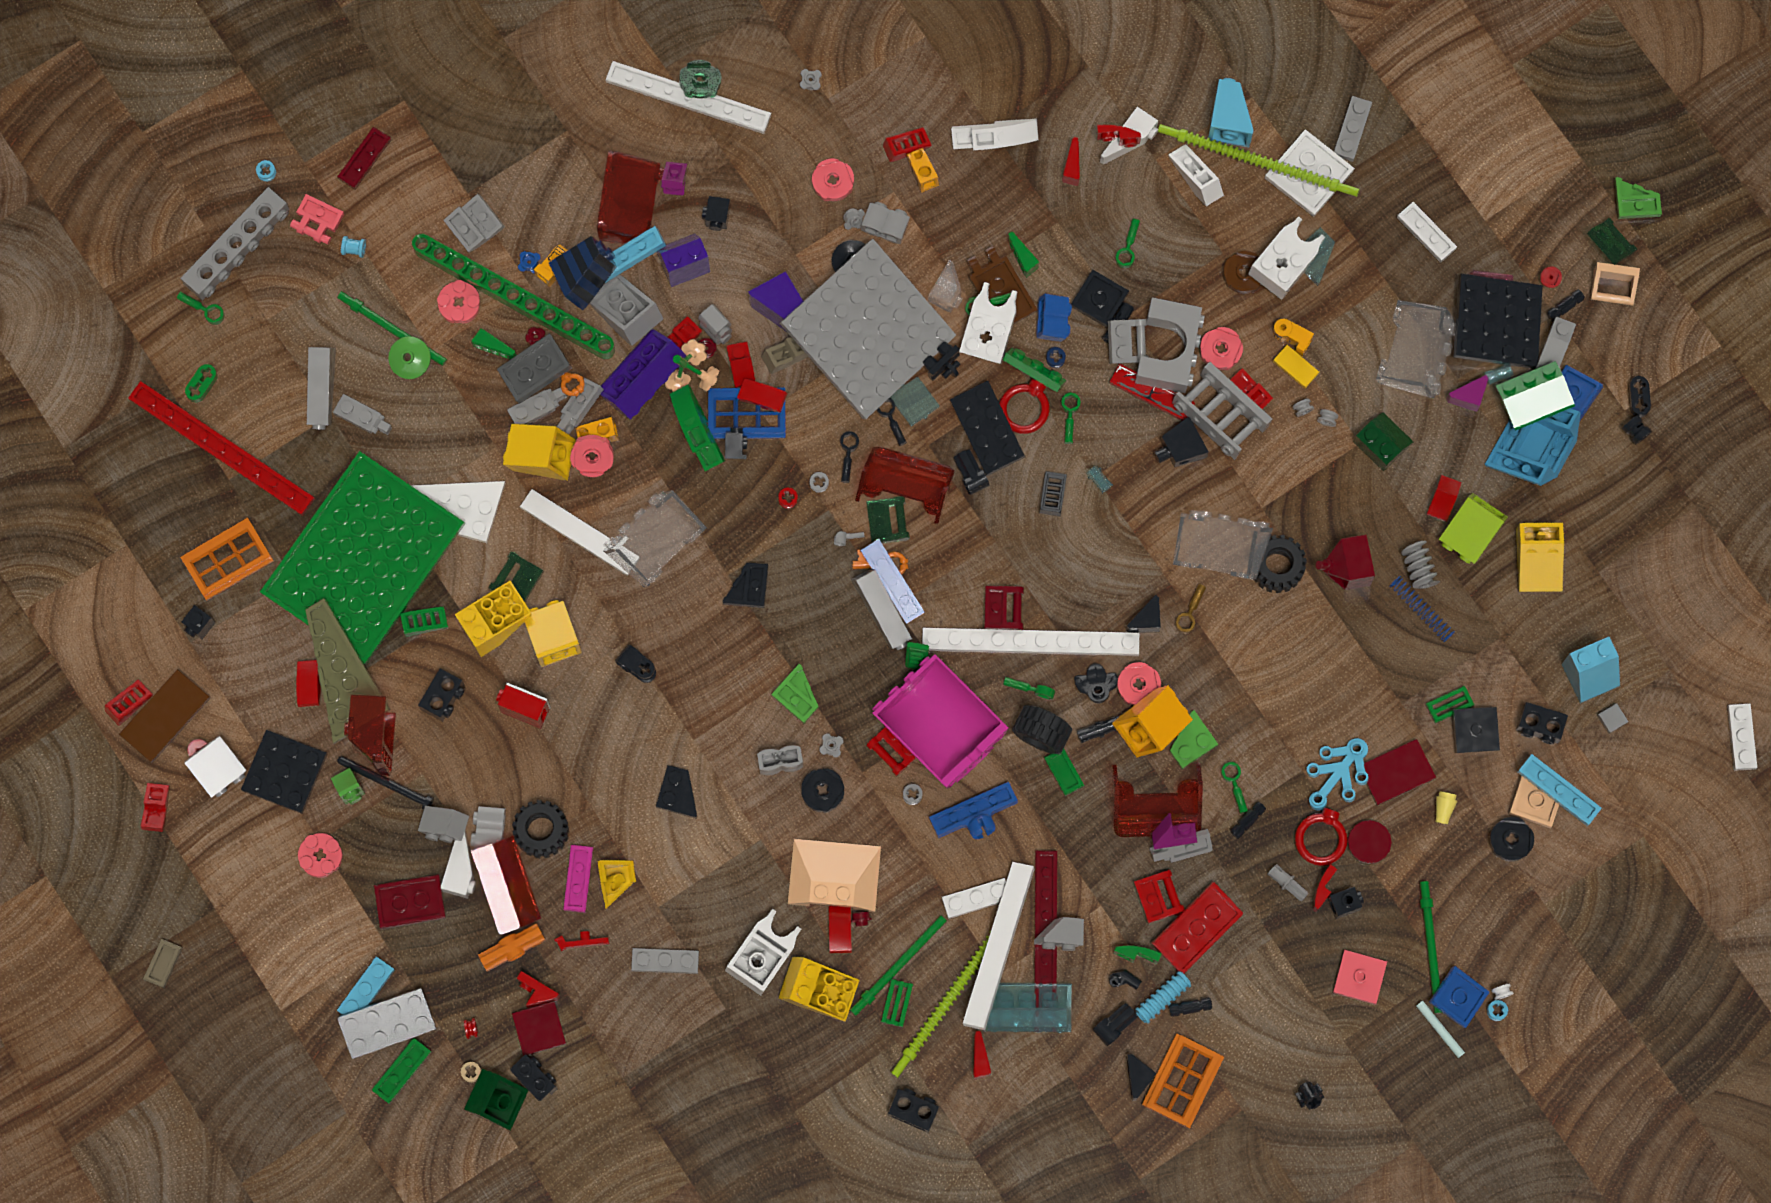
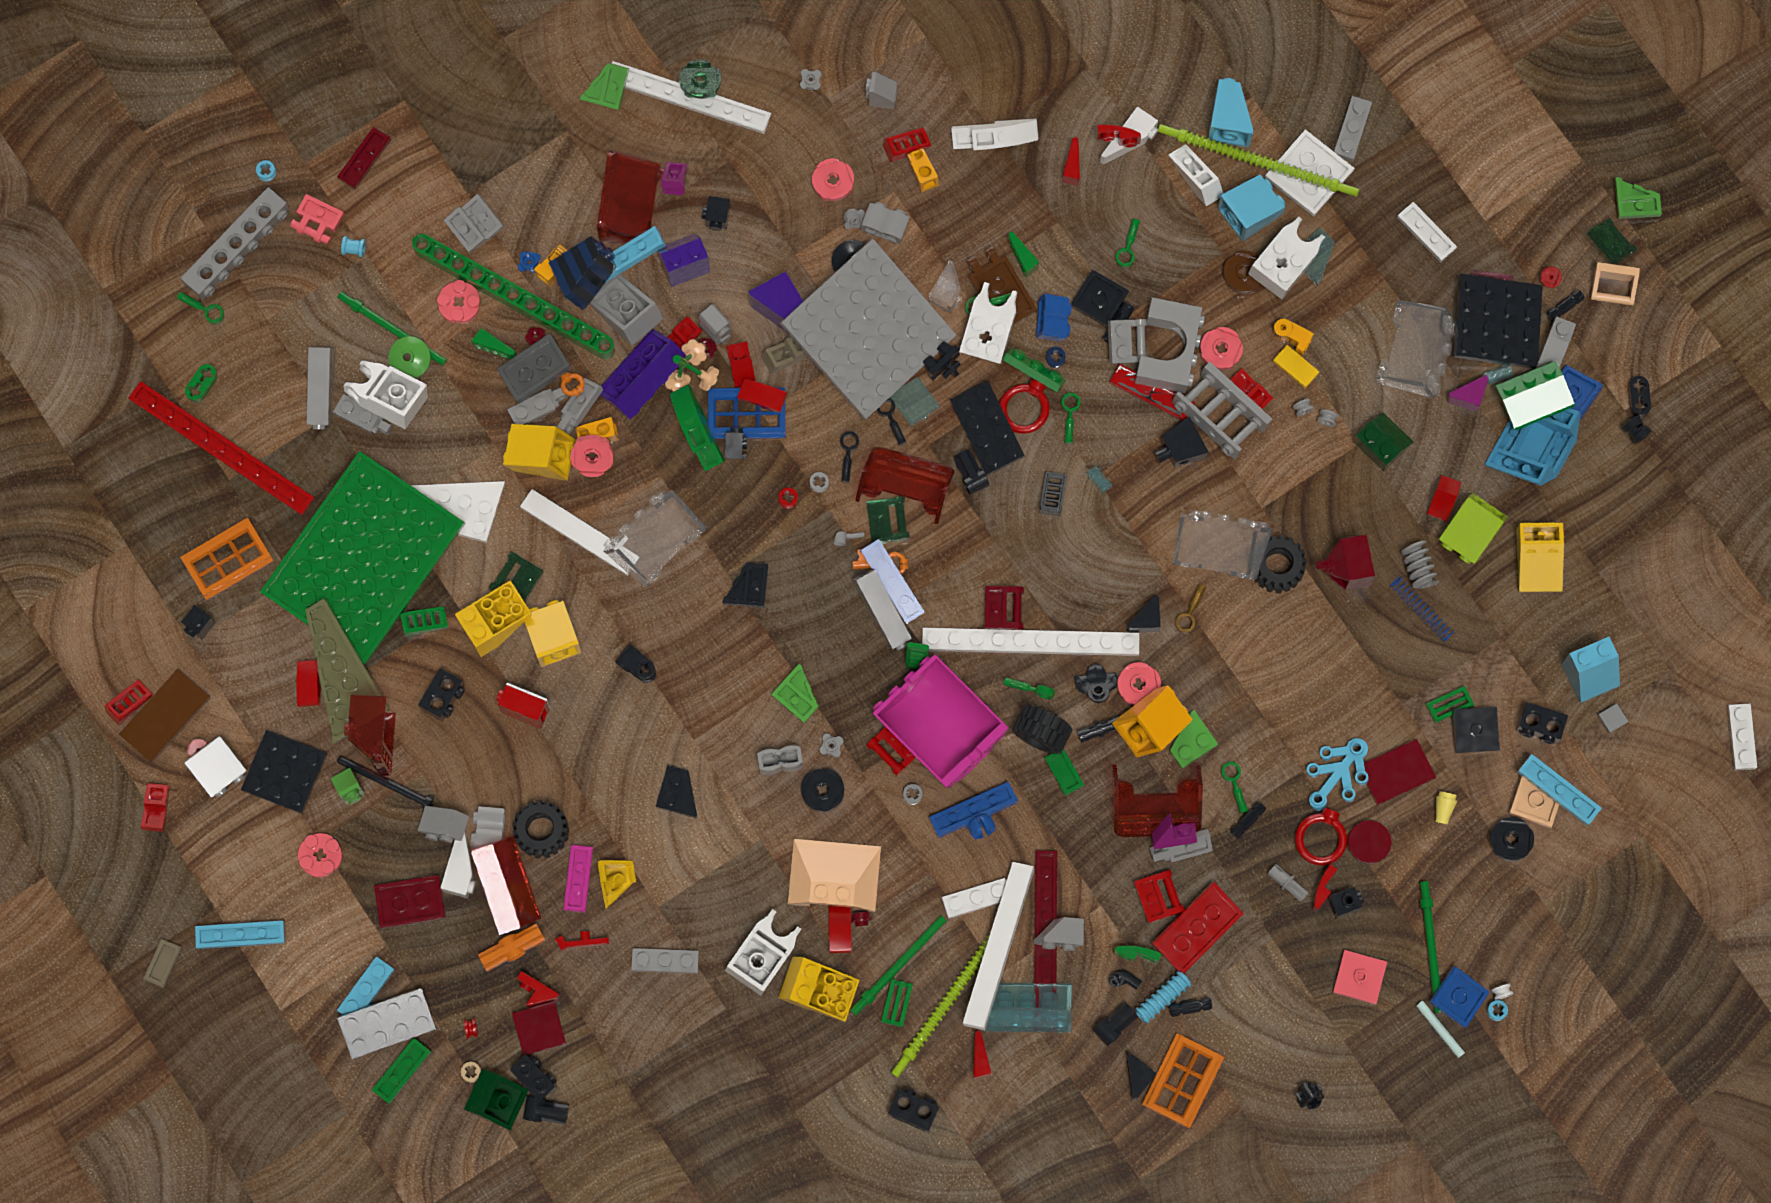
none -> medium azure plate [195,921,285,949]
none -> white brick [344,361,428,429]
none -> black piece [523,1097,569,1125]
none -> bright green wing [580,63,630,110]
none -> light grey slope [866,72,897,109]
none -> medium azure slope [1218,175,1285,242]

